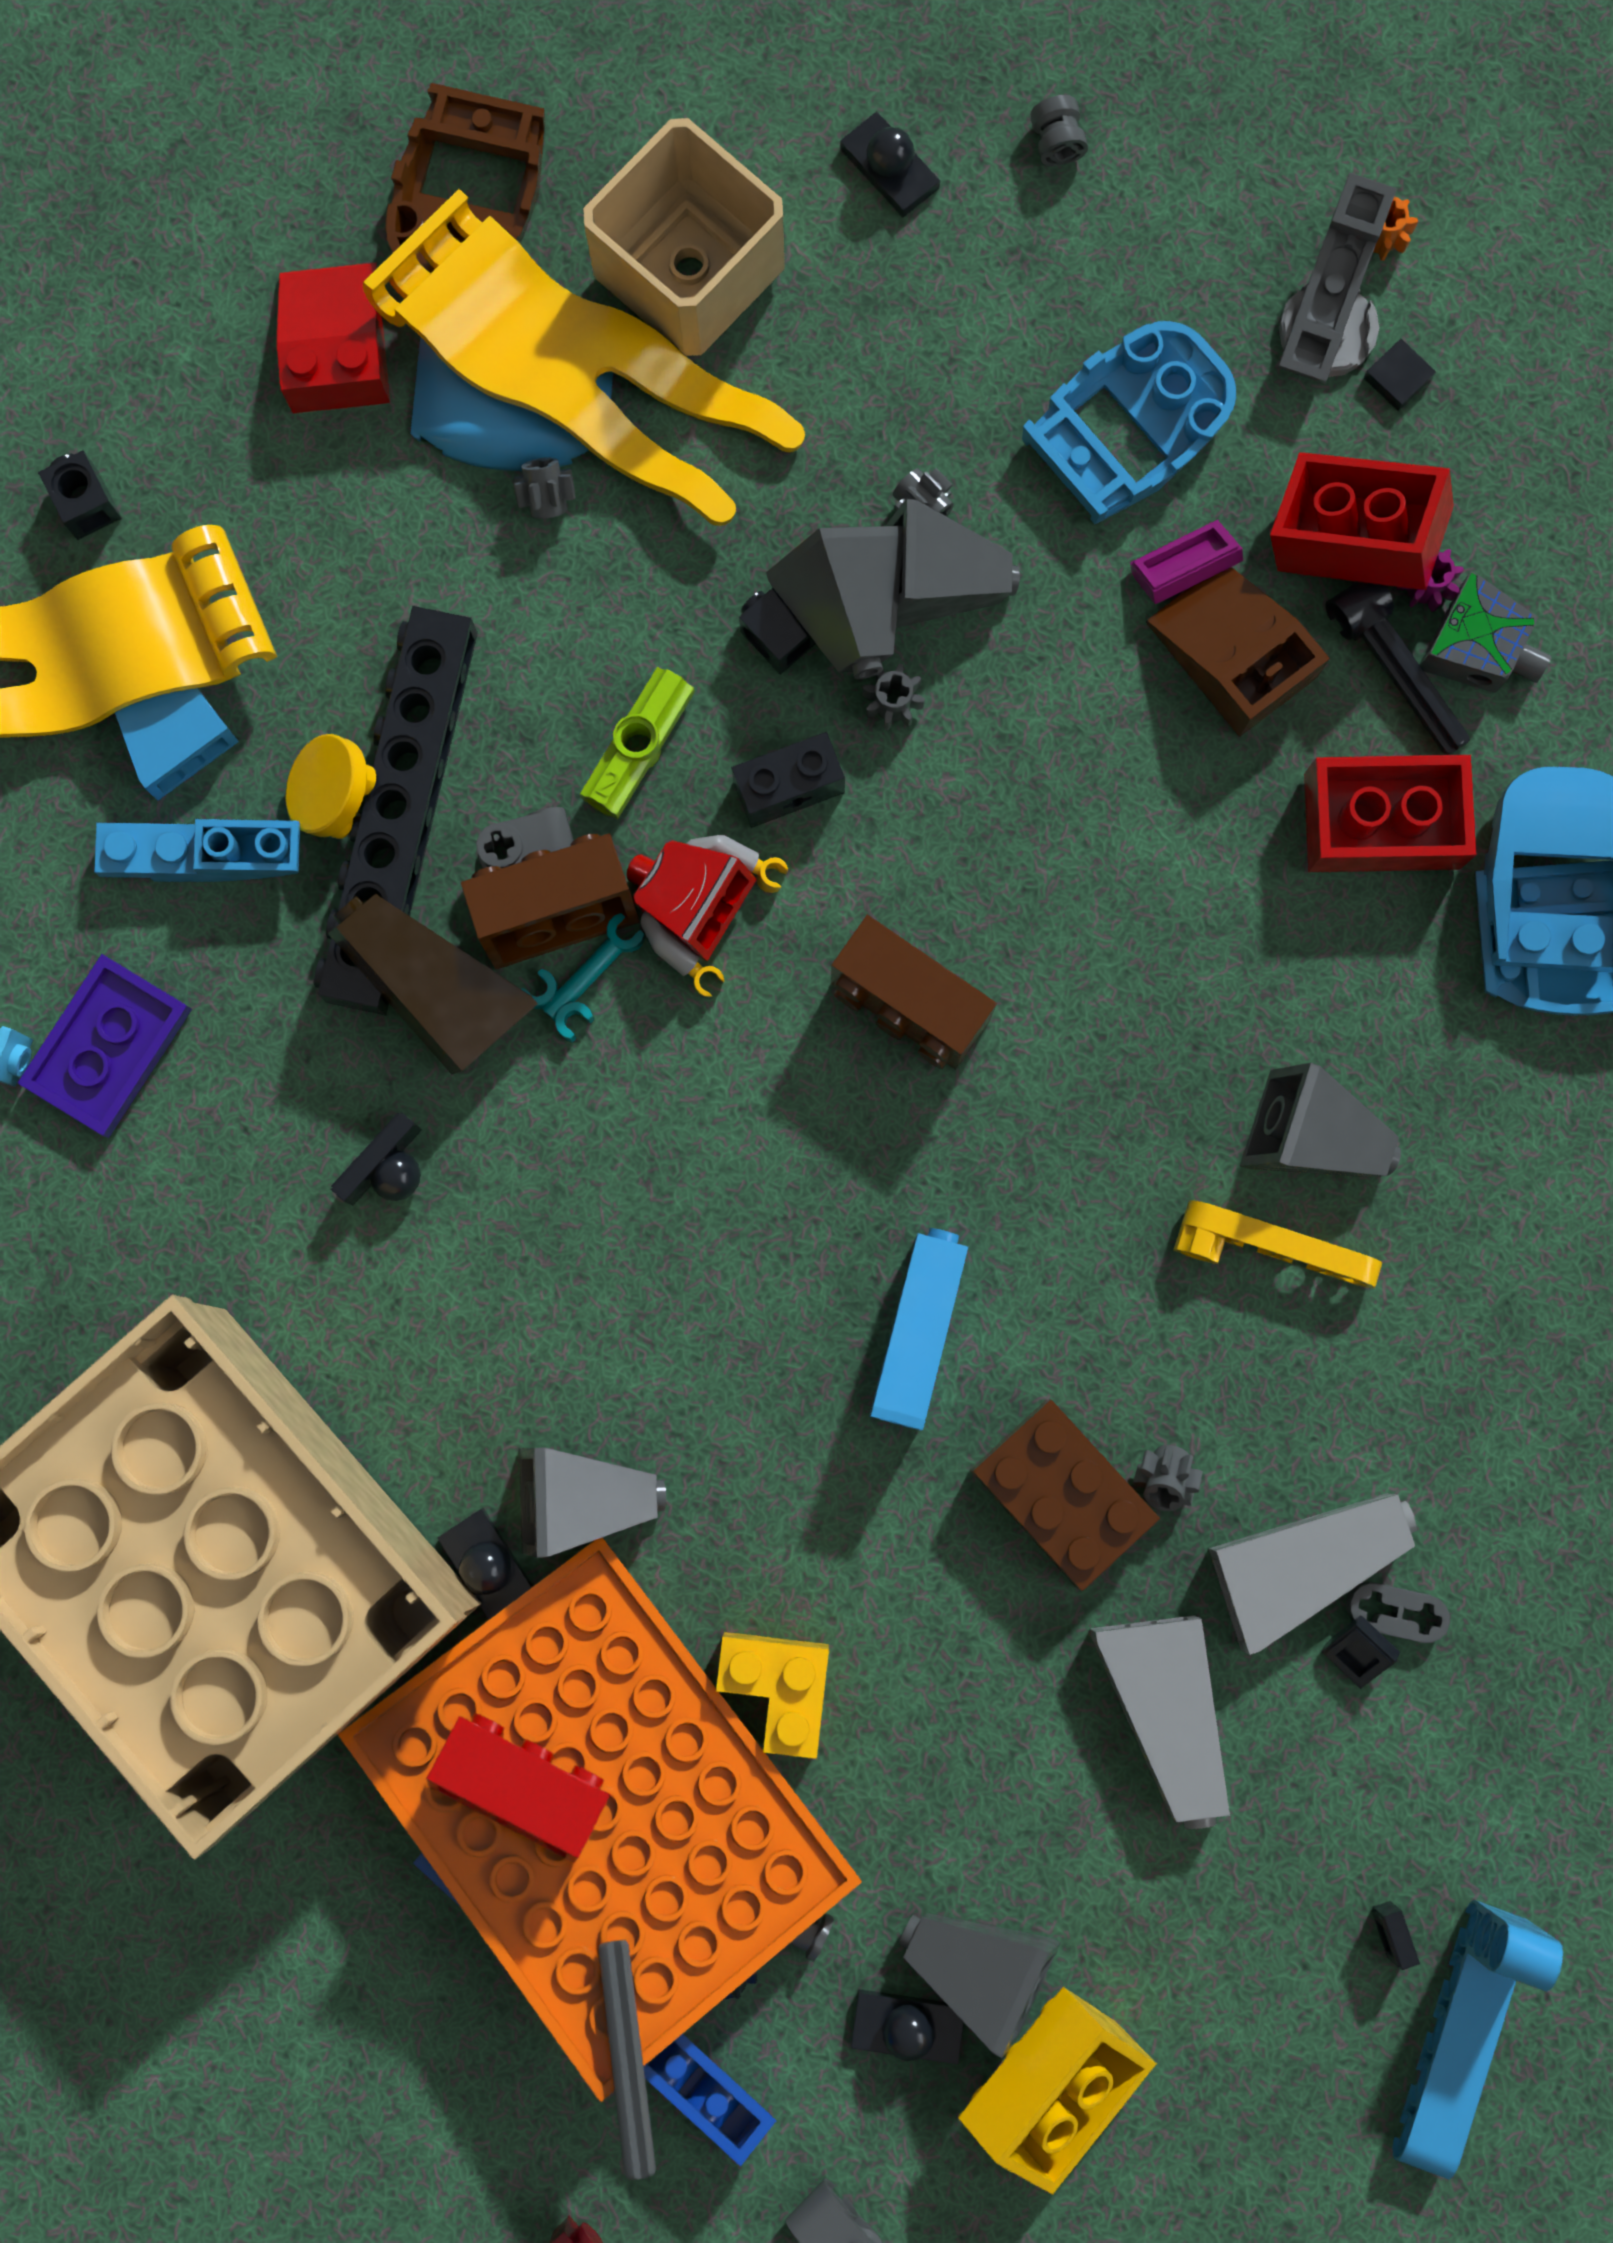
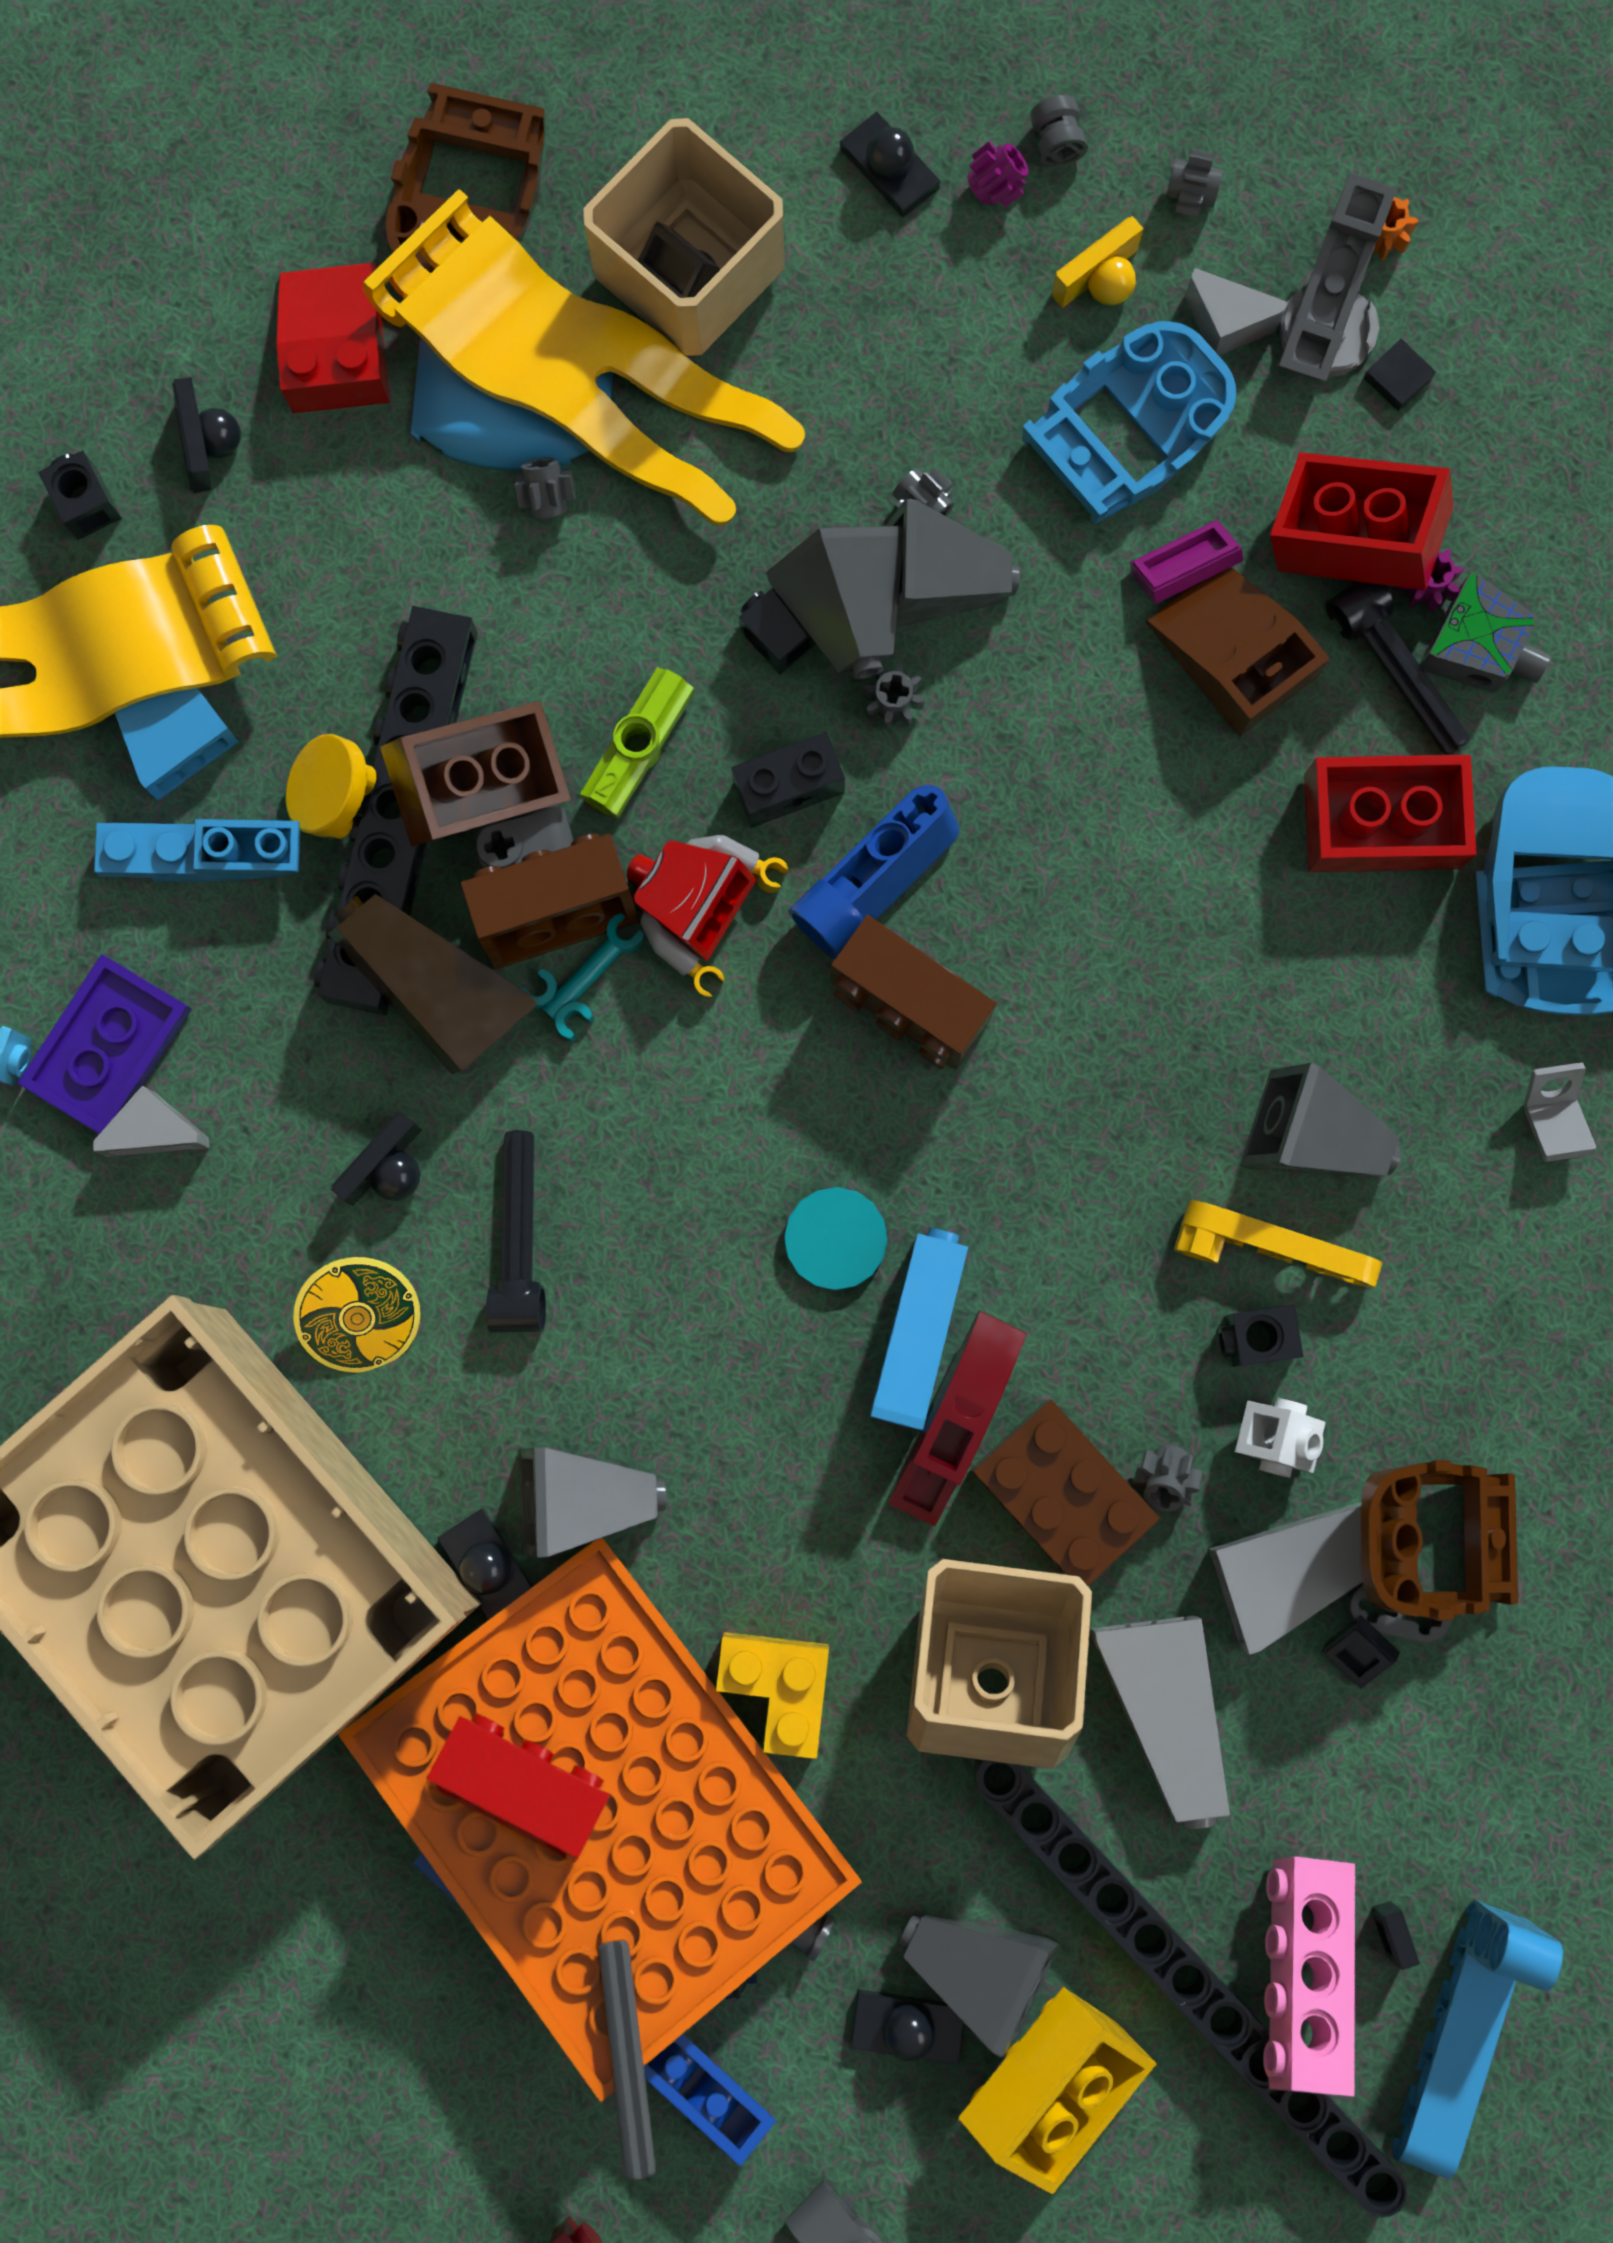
none -> light grey slope [93,1086,209,1157]
none -> black tile [172,377,241,493]
none -> shield [293,1257,420,1373]
none -> reddish brown brick [380,701,571,847]
none -> black axle [486,1130,546,1333]
none -> black tile [637,221,720,298]
none -> teal tile [784,1187,888,1291]
none -> blue beam [788,785,959,960]
none -> dark red slope [888,1310,1027,1526]
none -> tan plate [907,1559,1092,1769]
none -> magenta gear [967,140,1028,208]
none -> black beam [973,1759,1408,2218]
none -> yellow tile [1052,216,1144,308]
none -> dark grey gear [1166,149,1223,218]
none -> light grey slope [1185,268,1288,356]
none -> black brick [1218,1305,1303,1367]
none -> white brick [1235,1398,1326,1478]
none -> bright pink brick [1263,1856,1355,2096]
none -> reddish brown slope [1361,1460,1518,1621]
none -> light grey bracket [1523,1062,1596,1162]

